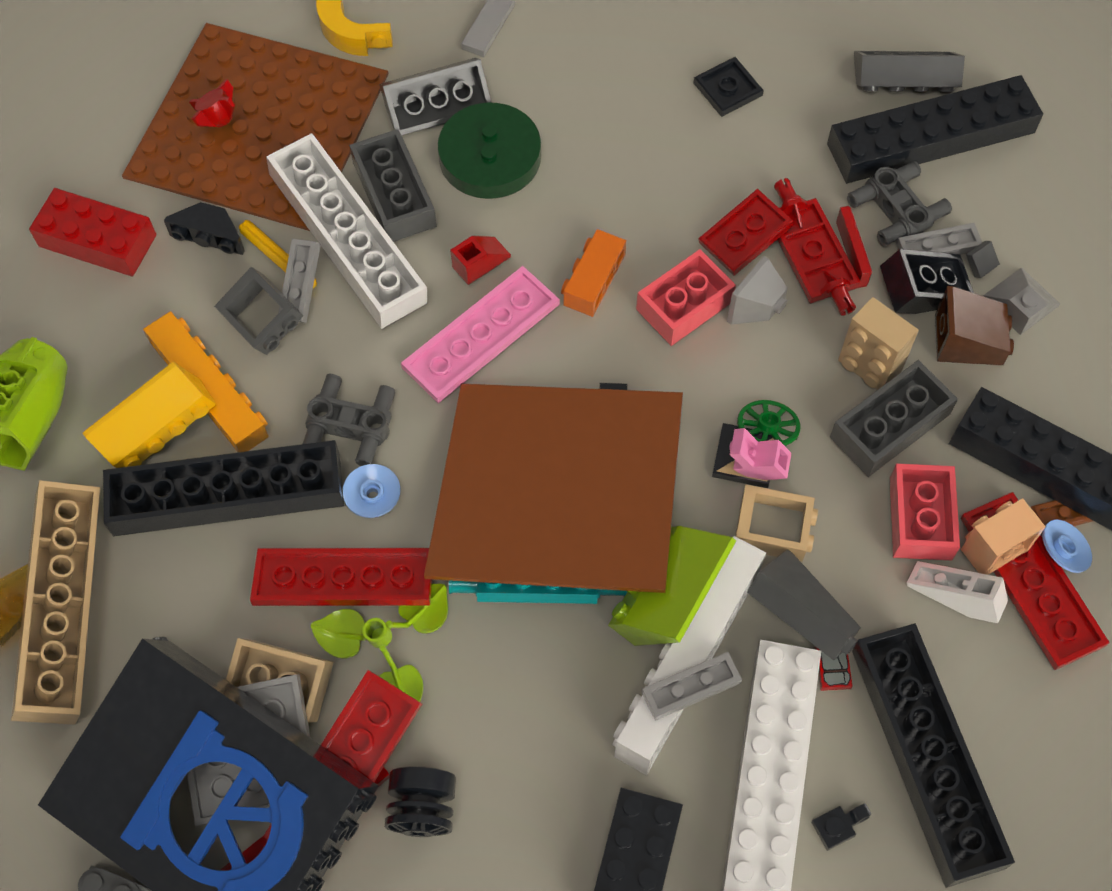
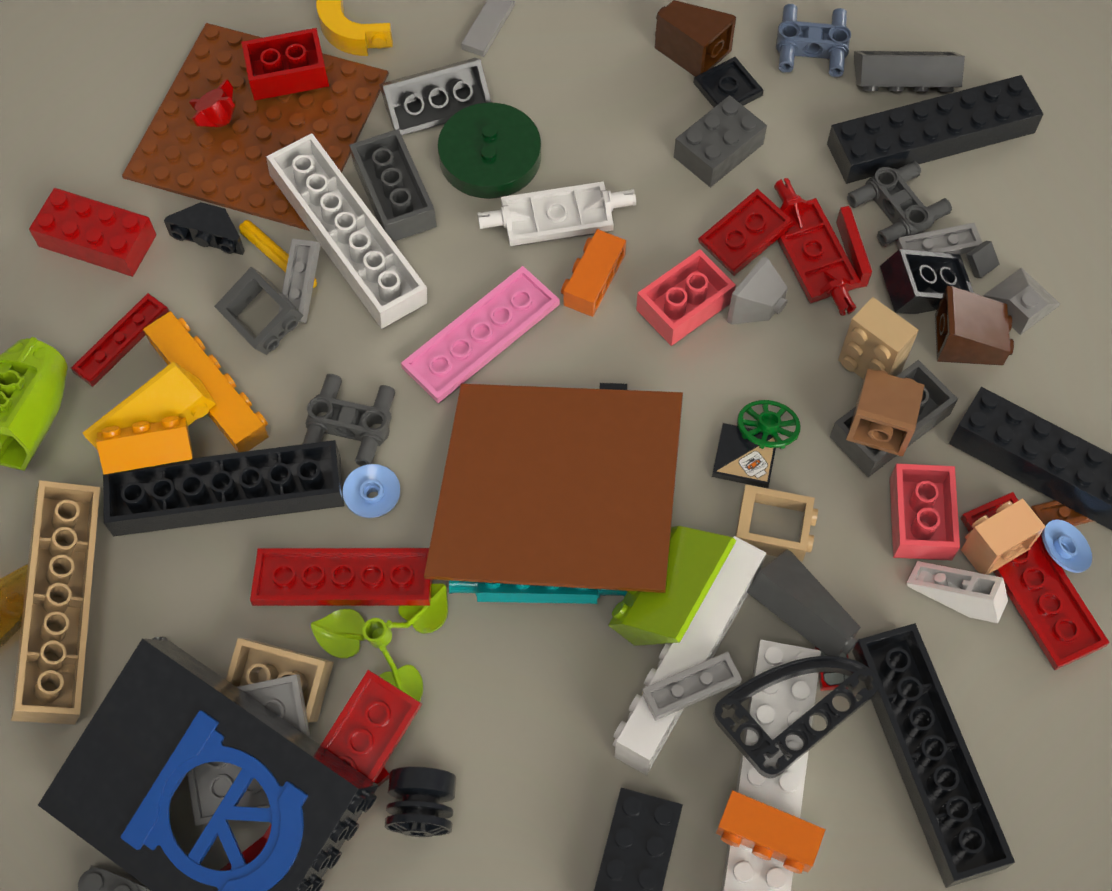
red slope [450,236,511,285] -> none
bright pink brick [730,428,791,480] -> none
black plate [811,803,872,851] -> none
none -> red tile [71,293,169,387]
none -> light orange brick [96,416,192,475]
none -> red brick [241,28,329,101]
none -> white plate [477,181,636,246]
none -> reddish brown slope [655,0,736,77]
none -> dark grey brick [674,95,767,188]
none -> black beam [713,656,879,778]
none -> orange brick [716,790,826,874]
none -> sand blue piece [776,4,851,77]
none -> medium nougat slope [846,369,924,457]

